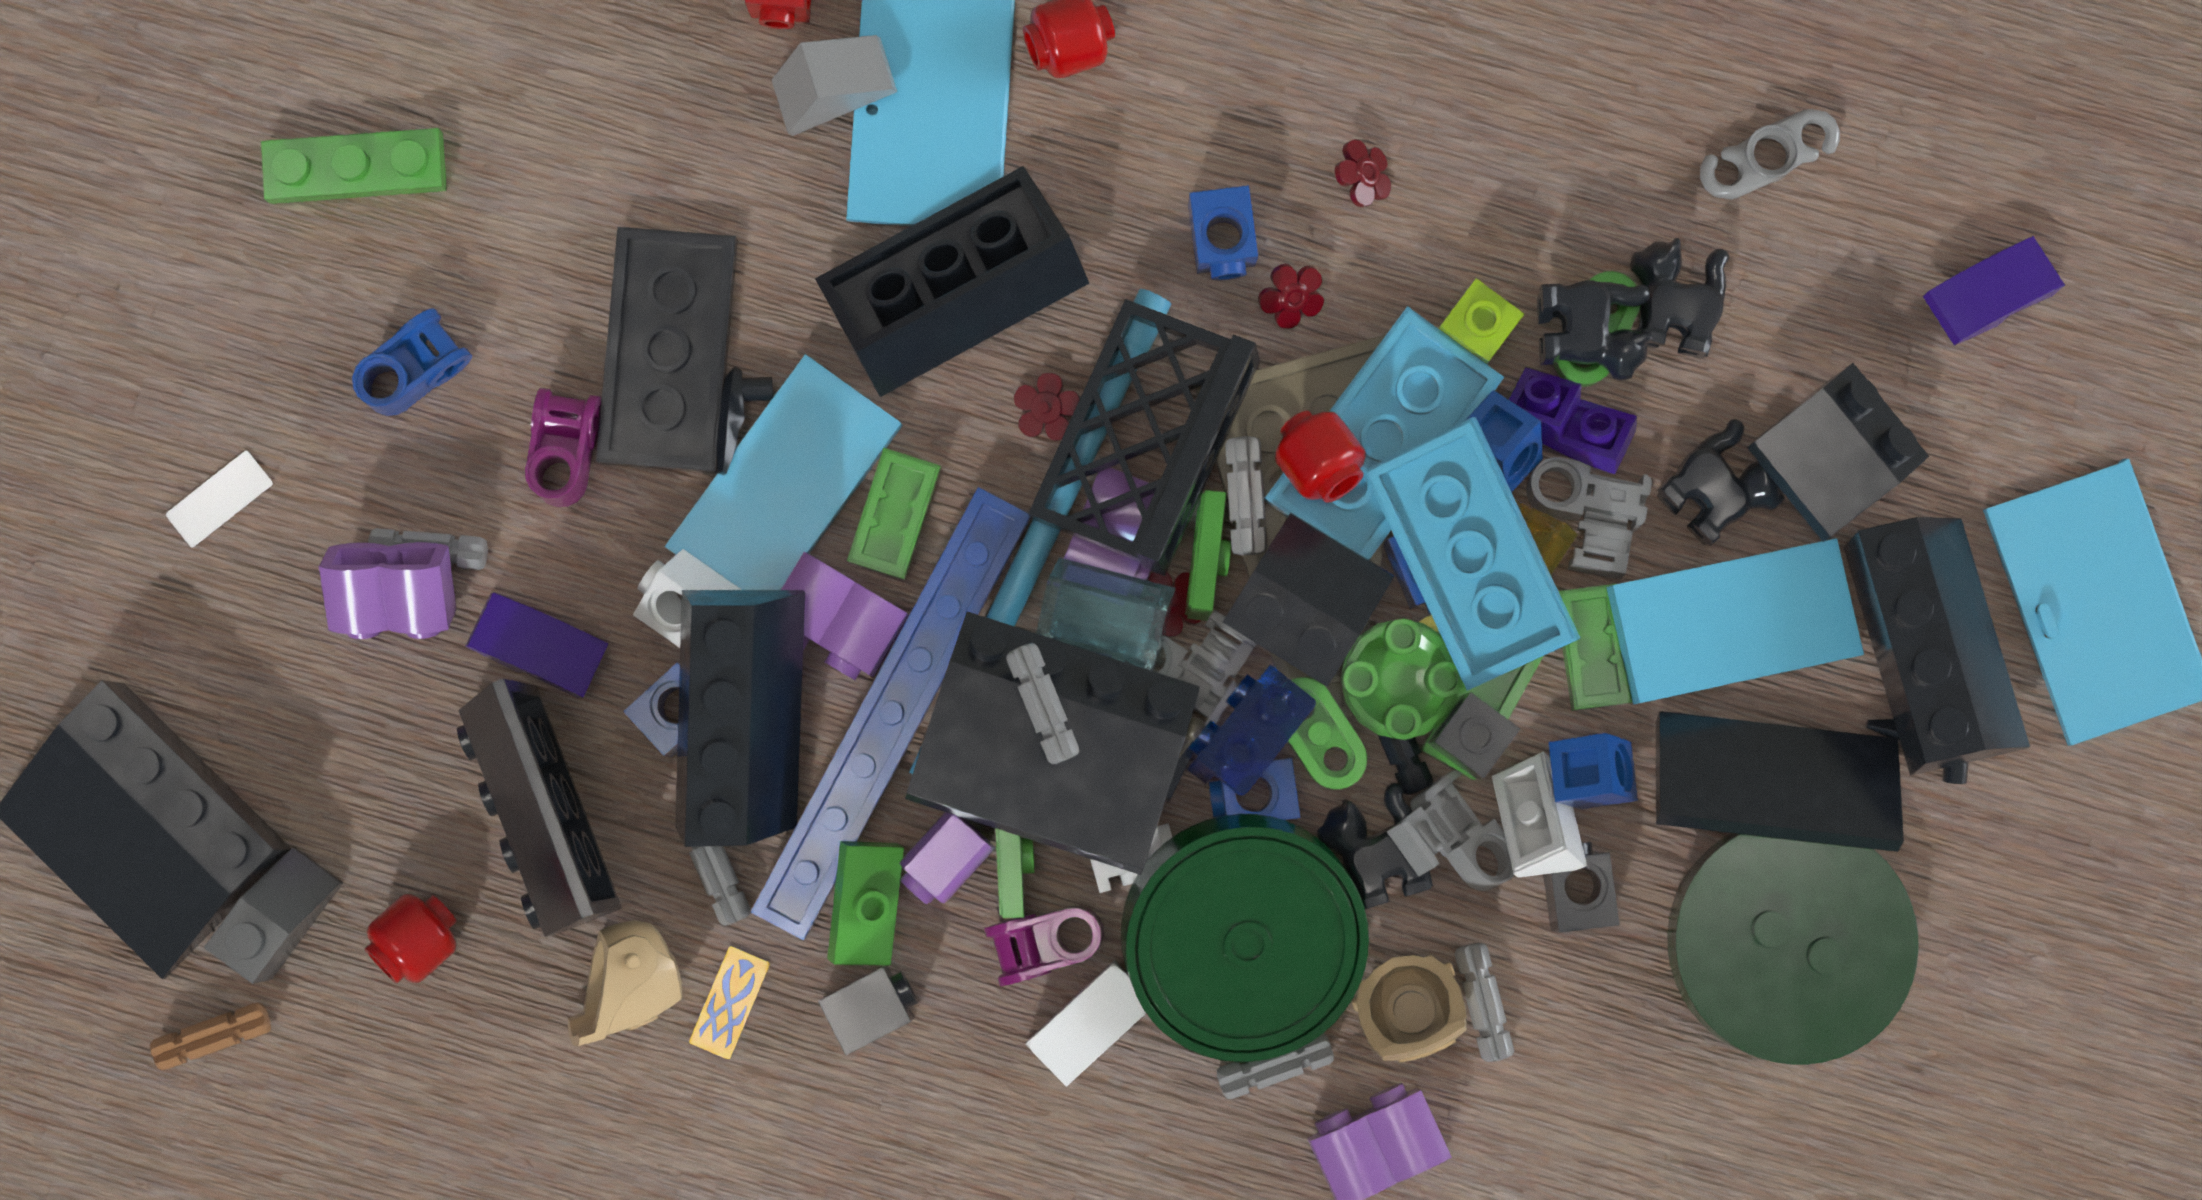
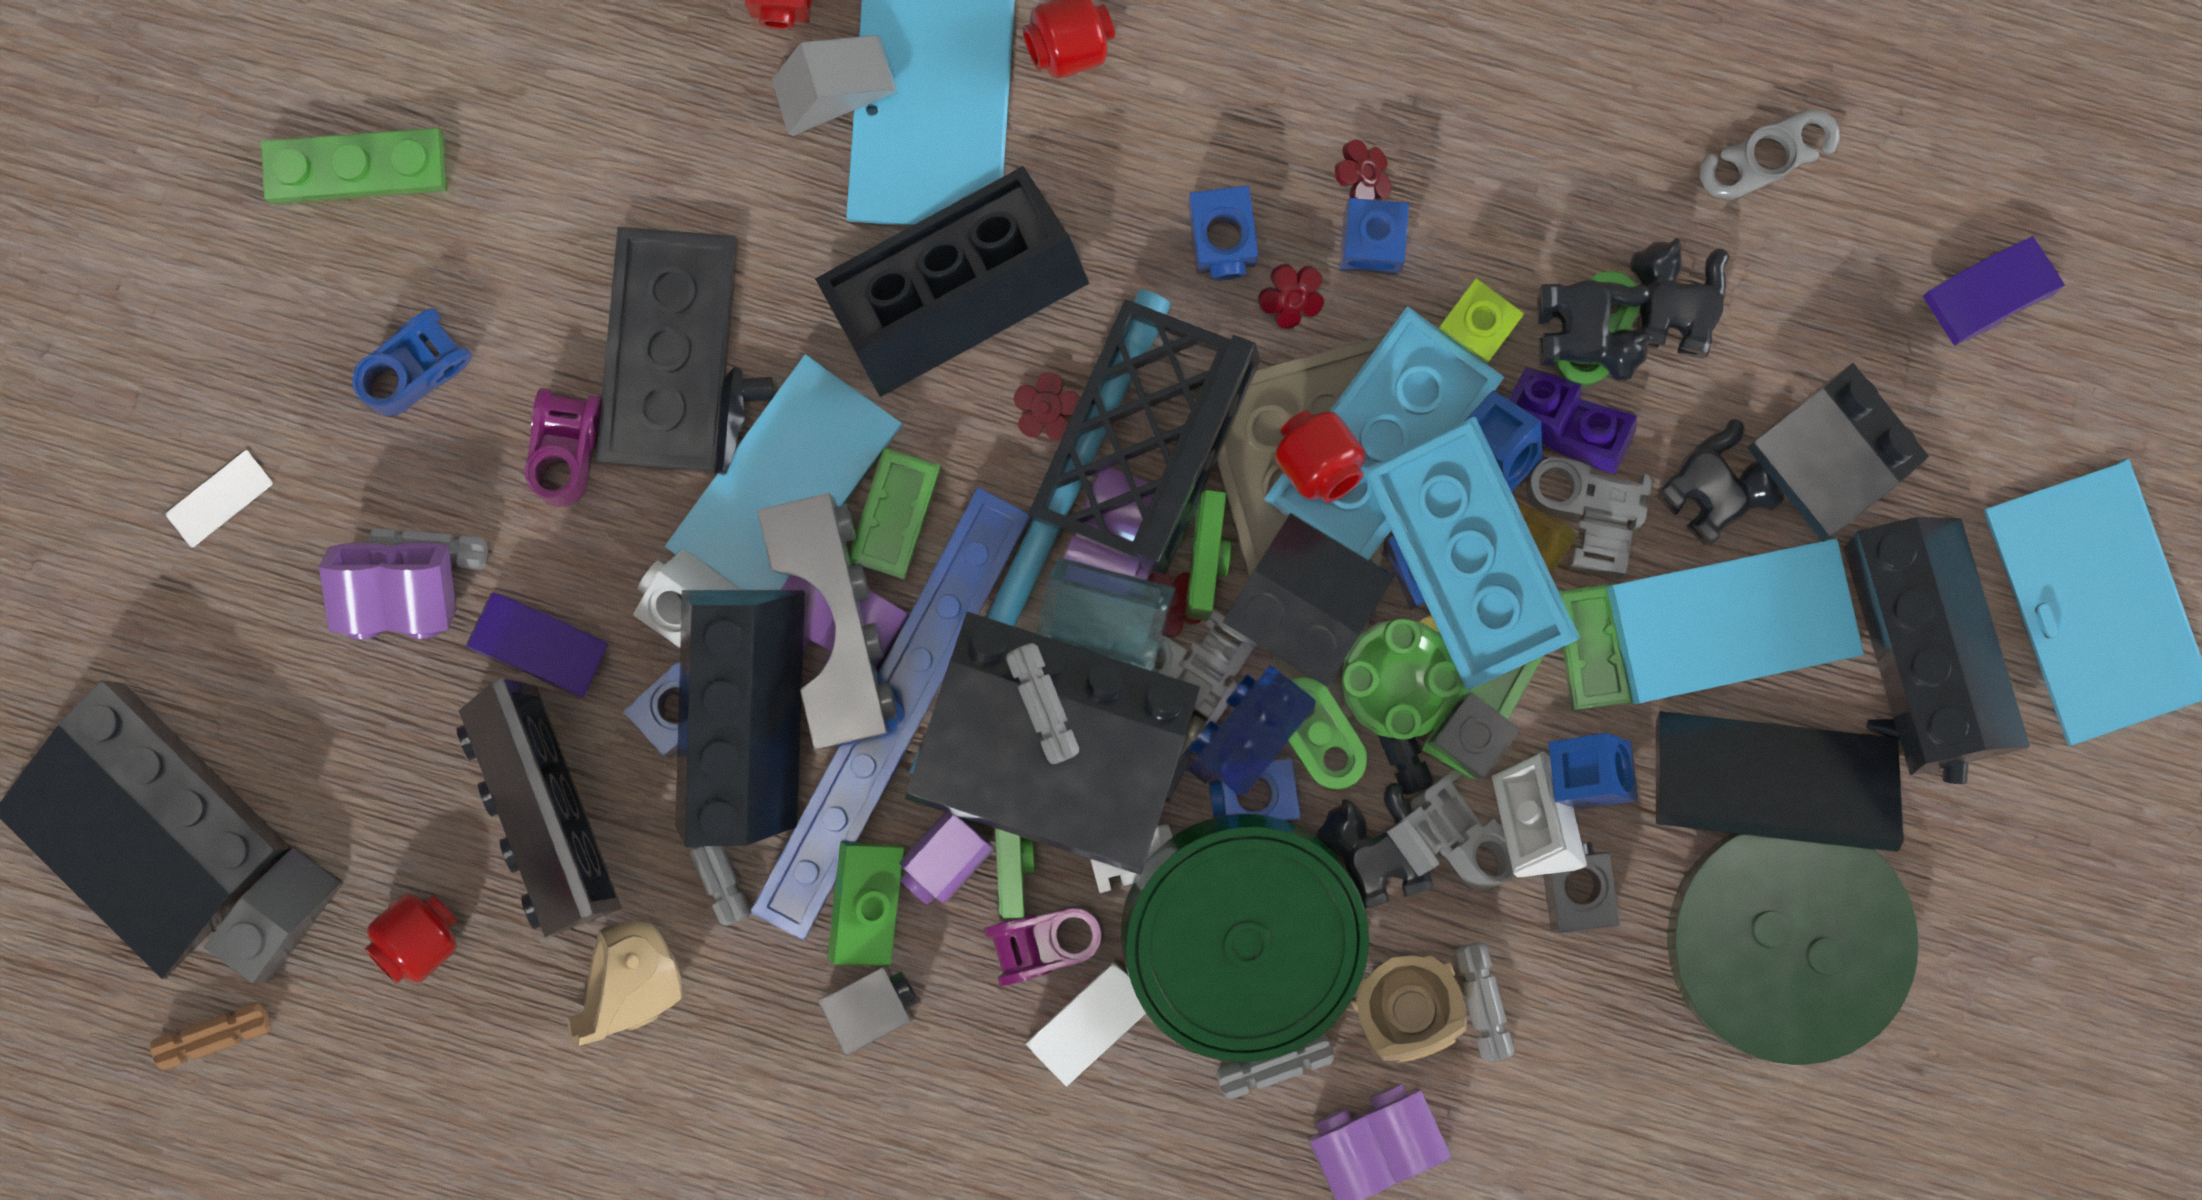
yellow sticker [689,946,770,1059] -> none
light grey axle [1225,436,1267,555] -> none
none -> arch [757,493,898,750]
none -> blue brick [1339,198,1409,275]

